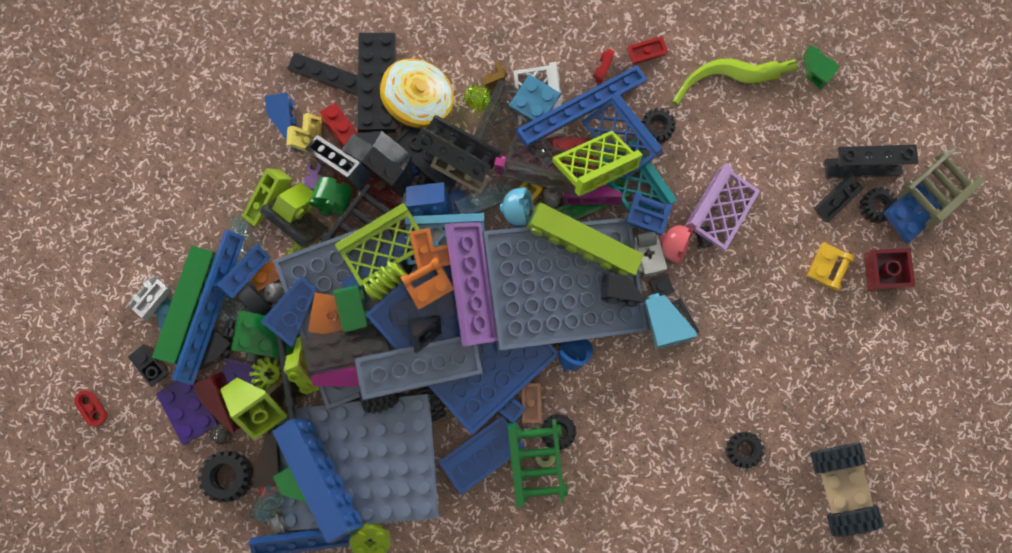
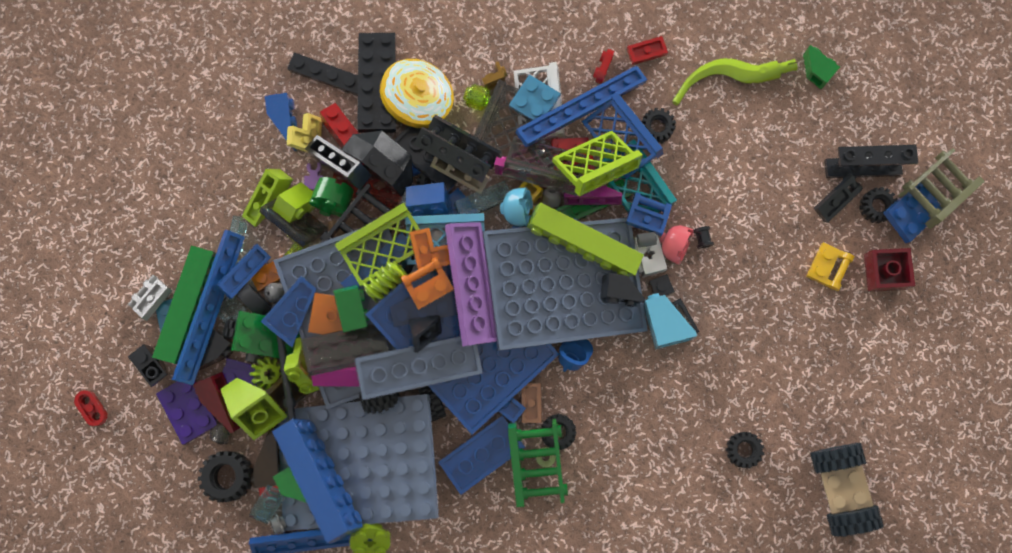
lavender fence [685,163,760,251] -> none

